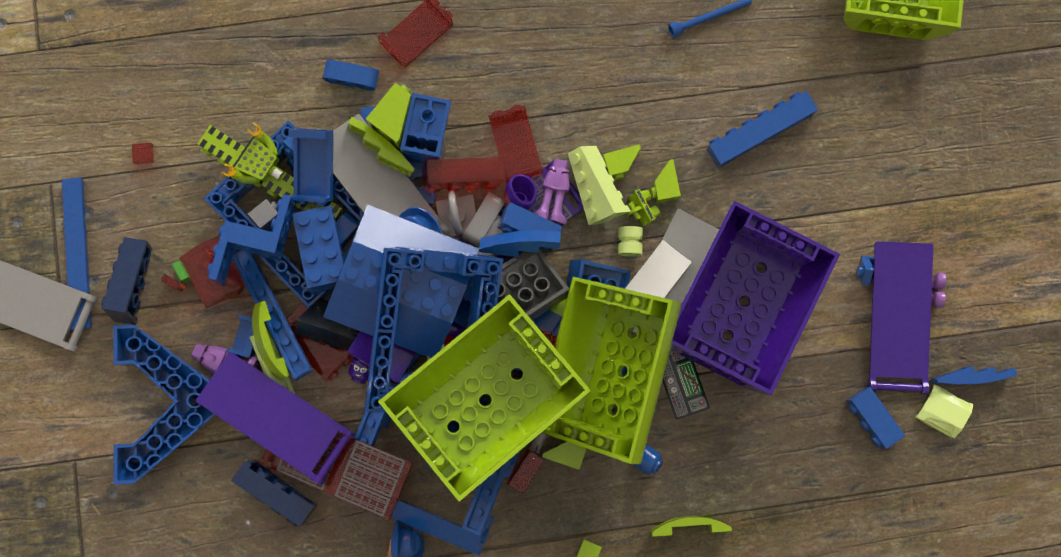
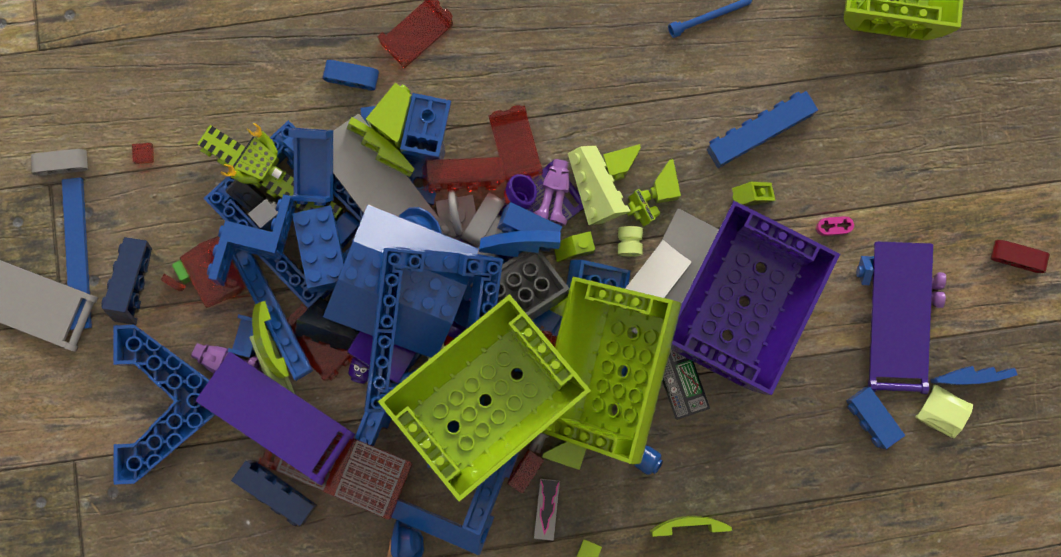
none -> light grey beam [31,149,88,176]
none -> black panel [225,180,267,212]
none -> tile [534,479,560,541]
none -> lime slope [554,231,595,262]
none -> lime slope [732,182,776,207]
none -> dark pink beam [816,216,854,236]
none -> dark red beam [990,240,1050,273]

